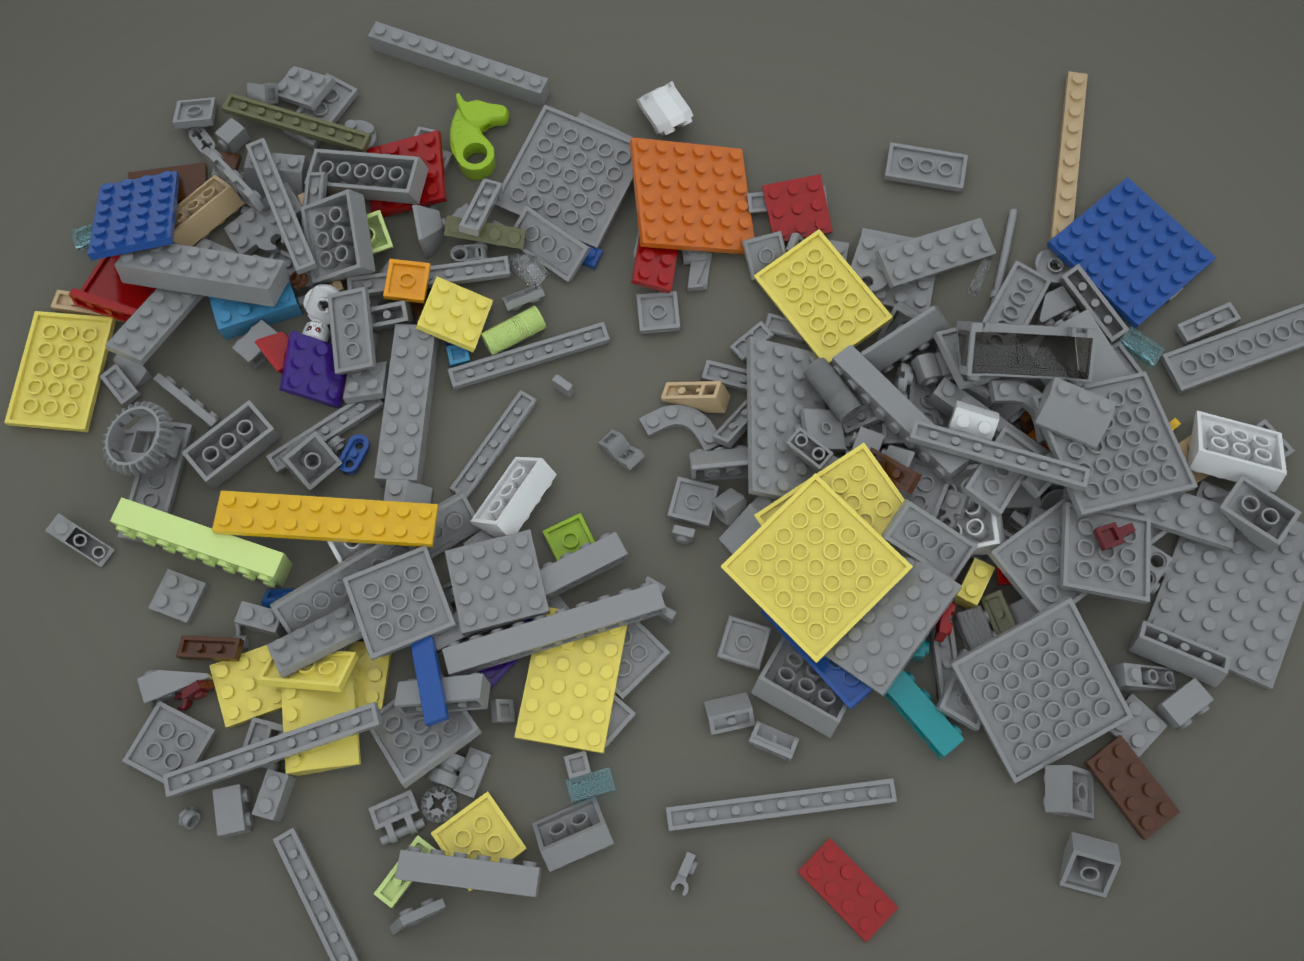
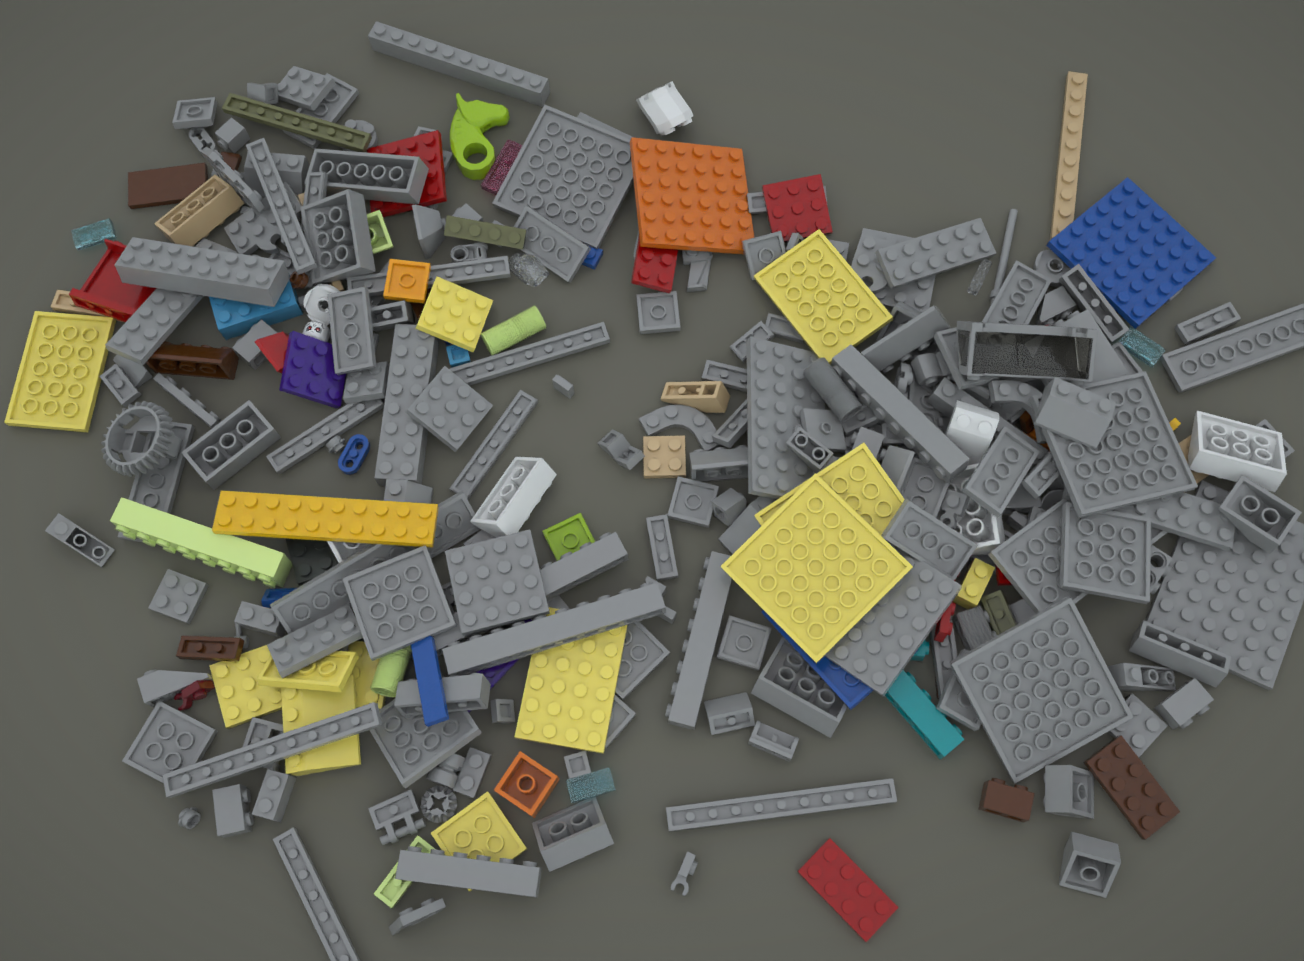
blue plate [88,171,180,260] -> none
light grey slope [277,431,342,491] -> none
light grey plate [459,178,502,237] -> none
light grey plate [502,283,545,311] -> none
light grey plate [672,525,695,544] -> none
reddish brown plate [870,447,922,495] -> none
light grey plate [884,142,968,193] -> none
light grey plate [909,419,1091,492] -> none
dark red plate [1092,522,1136,551] -> none
none -> reddish brown slope [145,341,239,380]
none -> pearl dark grey plate [285,538,339,586]
none -> yellowish green piece [370,645,412,697]
none -> light grey plate [406,366,493,452]
none -> clear pink plate [481,139,523,195]
none -> orange brick [494,751,560,818]
none -> tan plate [643,436,686,479]
none -> light grey plate [646,514,678,581]
none -> light grey brick [665,551,732,730]
none -> reddish brown brick [978,778,1035,823]

